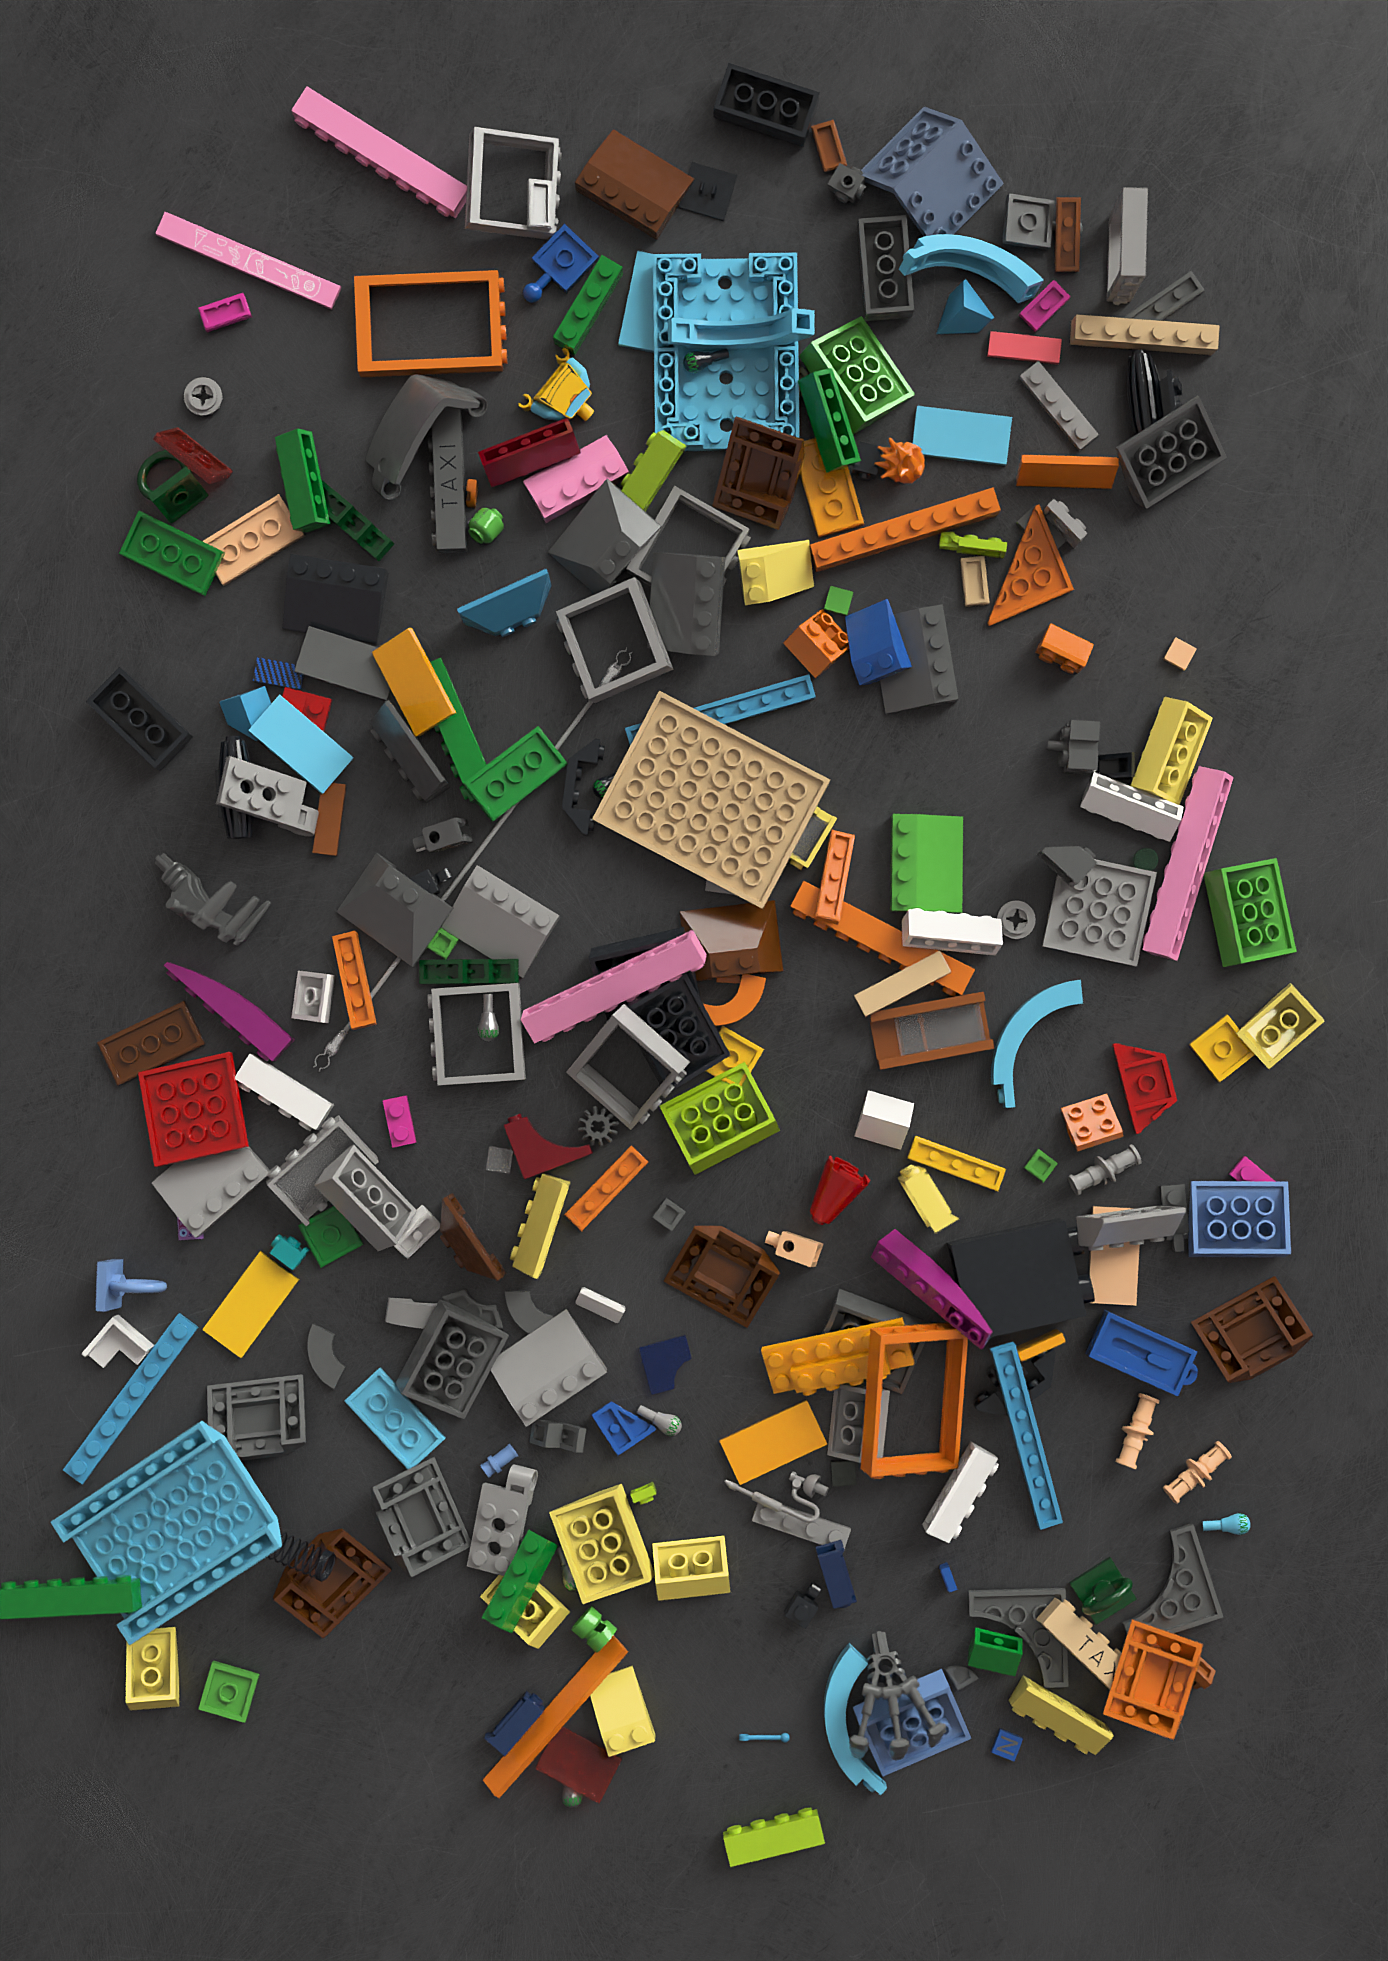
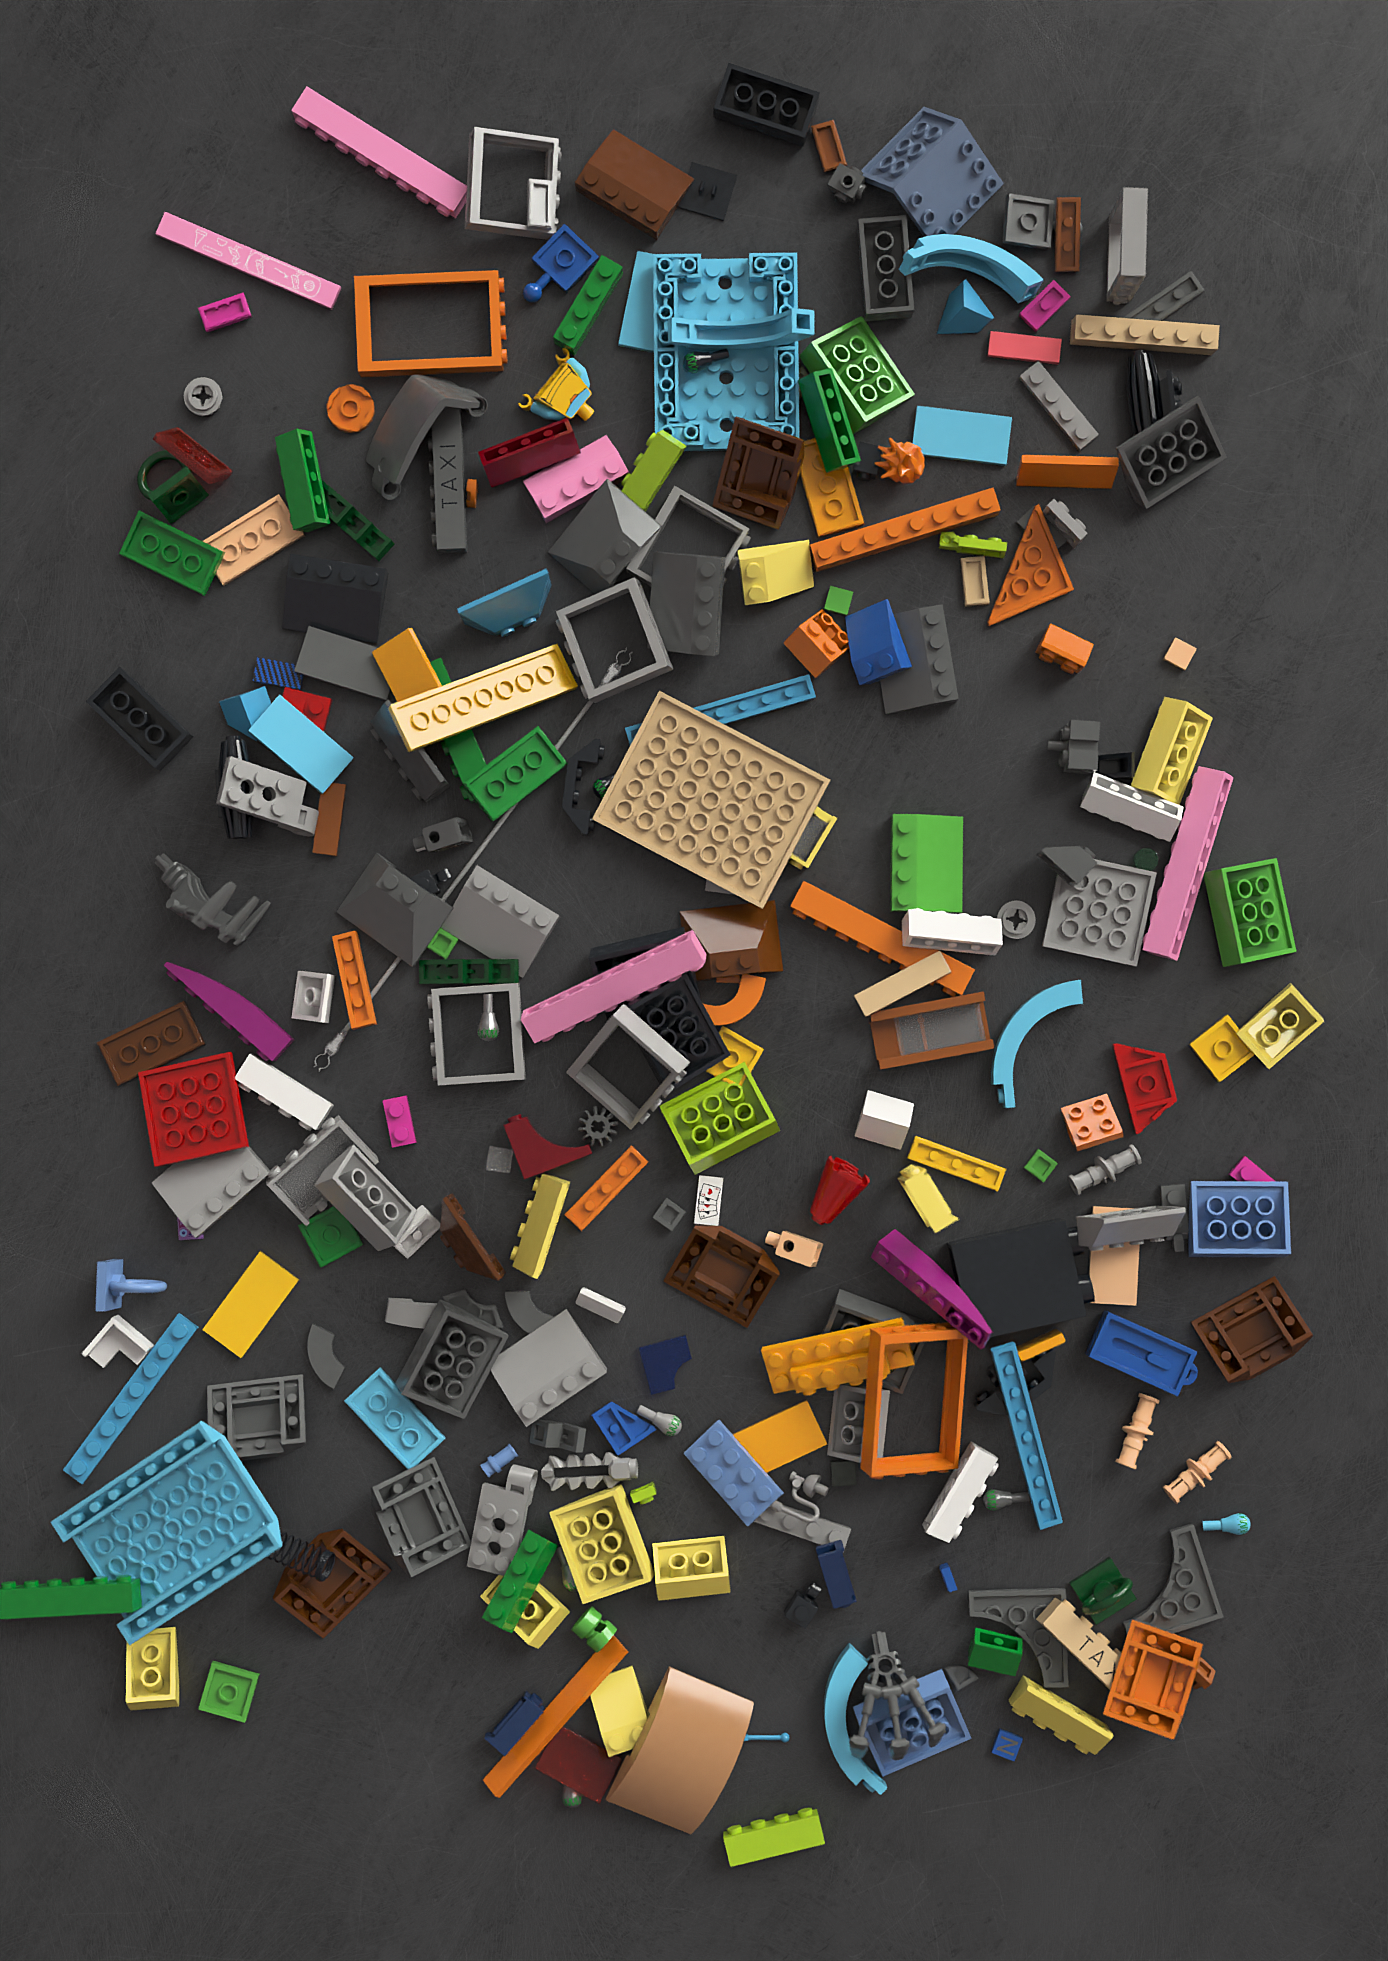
teal brick [270,1234,310,1270] -> none
bright green head [468,508,504,544] -> none
orange tile [814,830,855,925] -> none
none -> orange tile [327,384,375,433]
none -> plate [388,644,578,752]
none -> light grey sword [541,1452,638,1491]
none -> medium nougat slope [606,1667,754,1834]
none -> medium blue plate [684,1420,784,1527]
none -> white tile [694,1175,723,1226]
none -> dark grey piece [983,1489,1030,1511]

